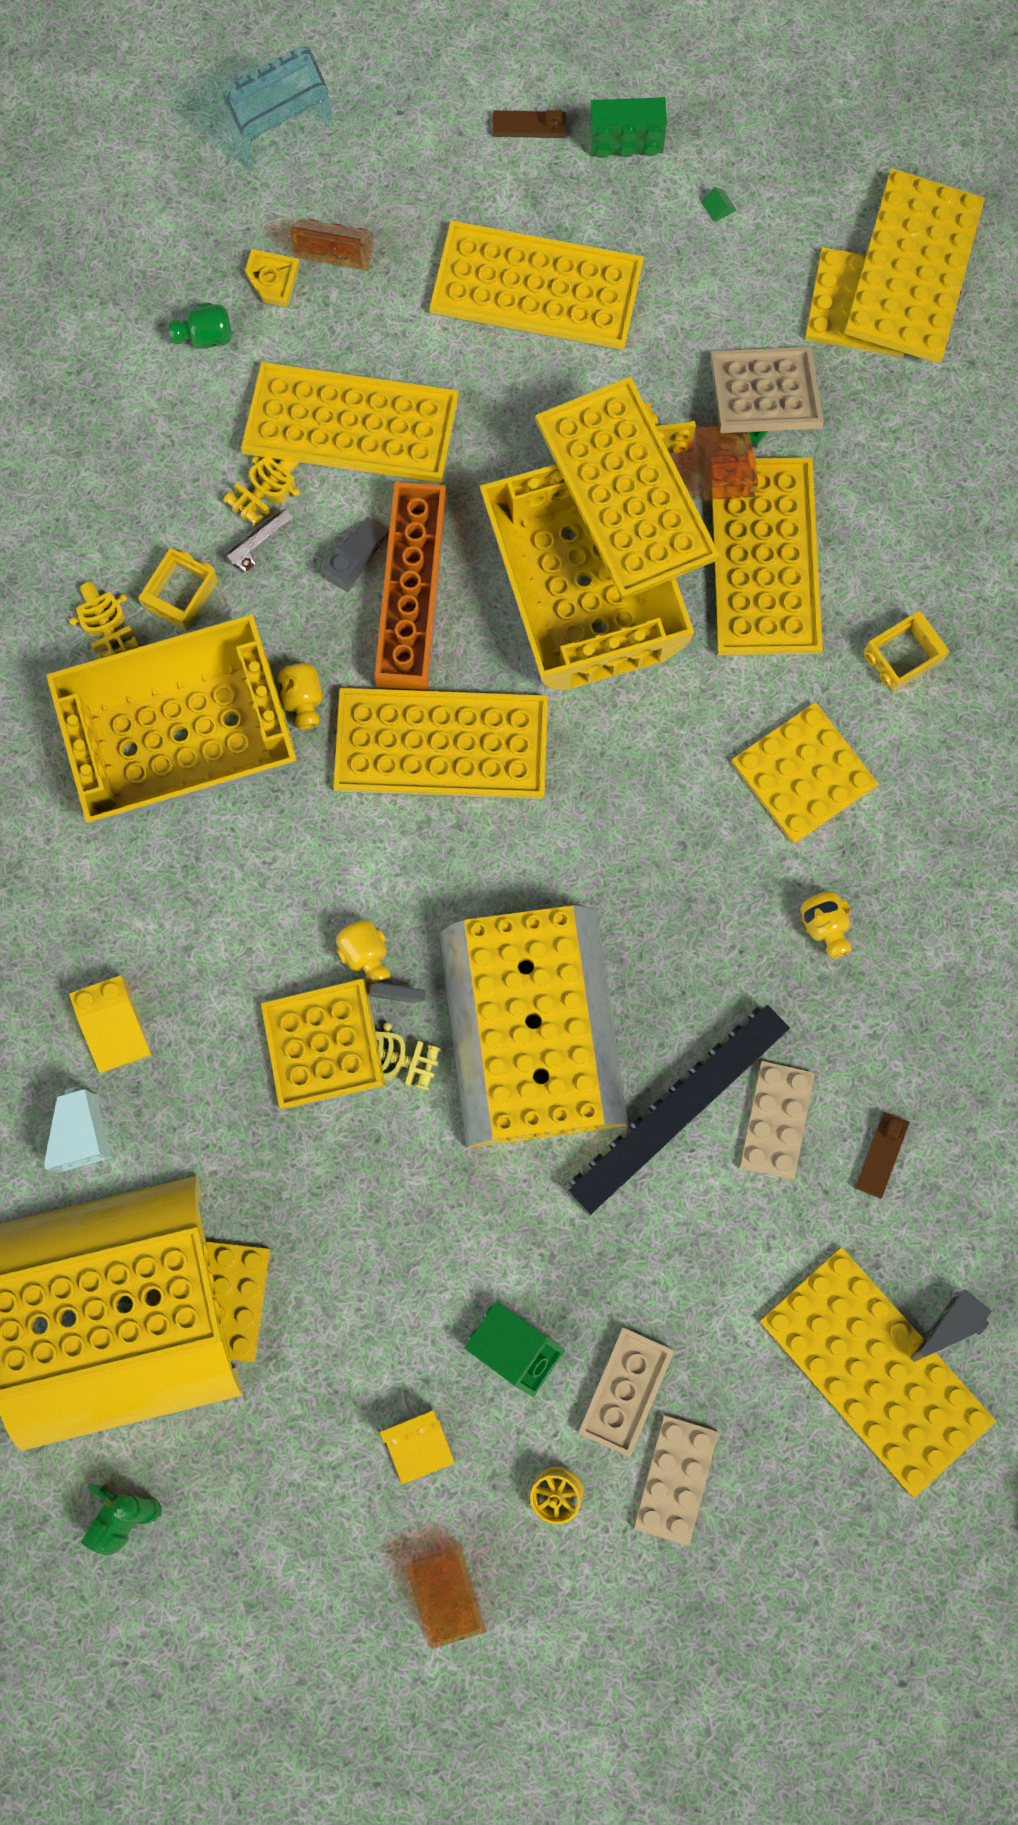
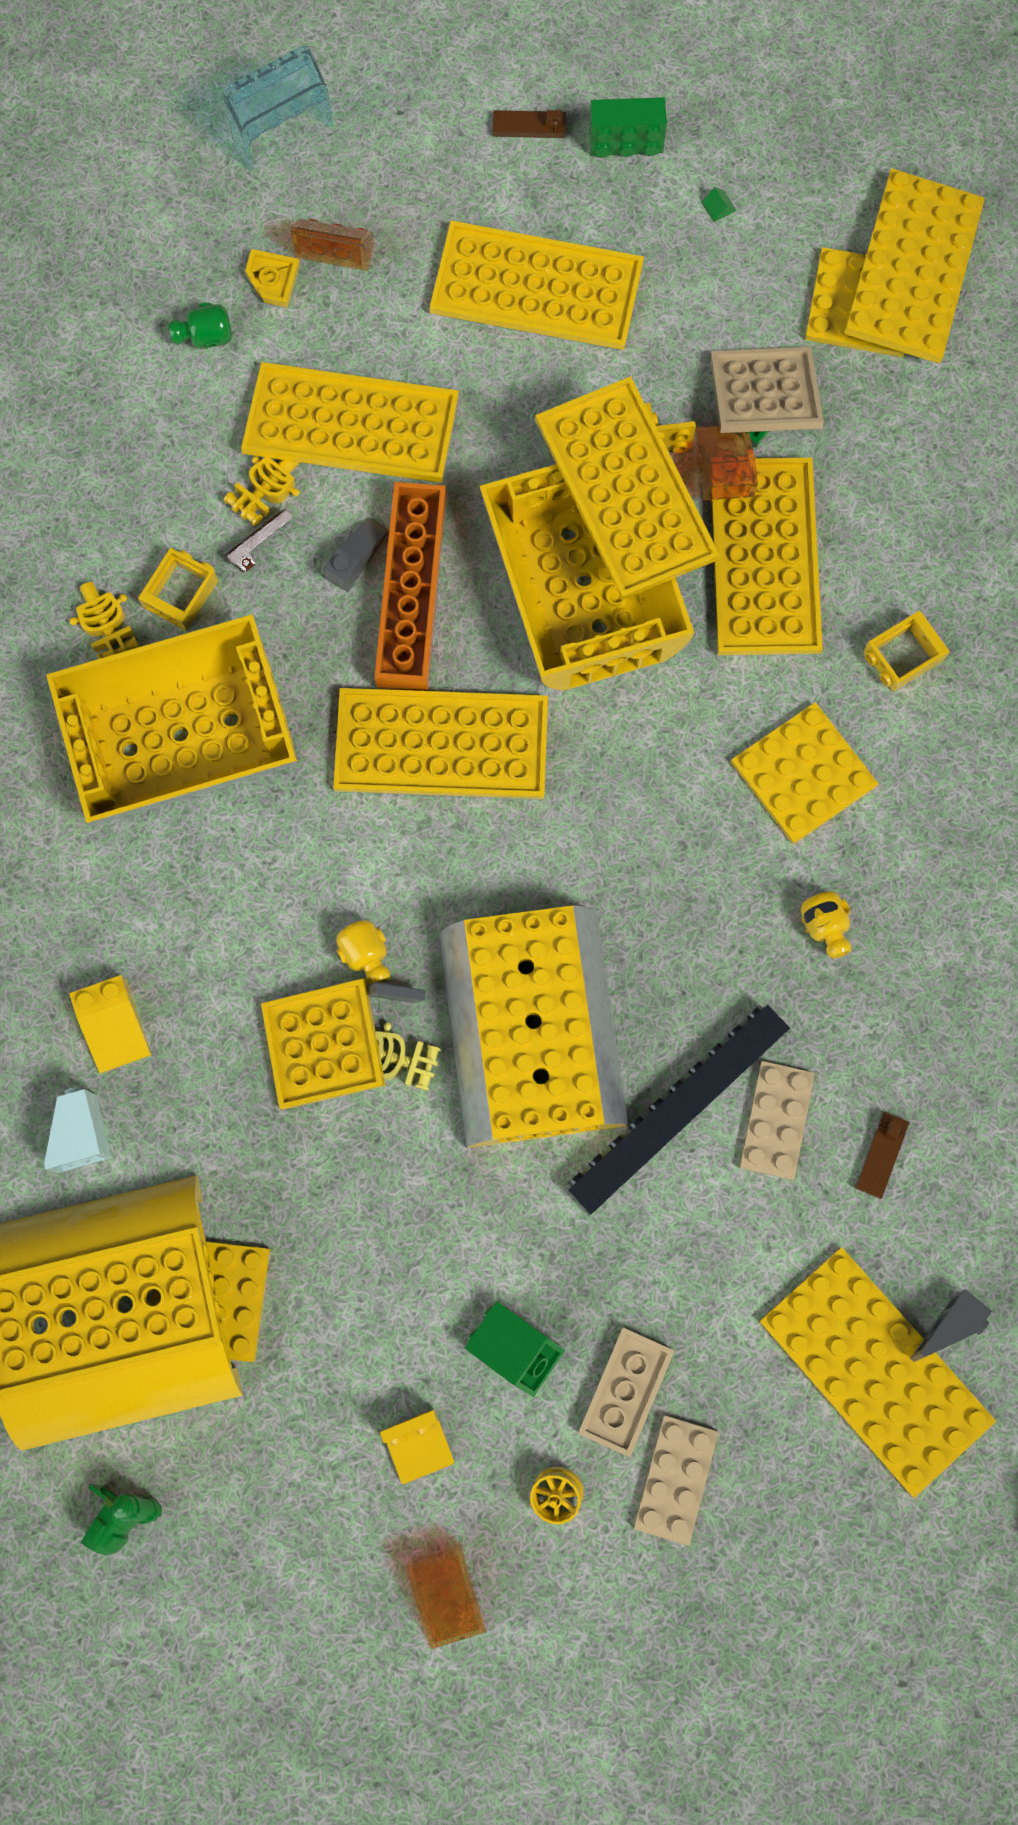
yellow piece [277,663,323,730] -> none

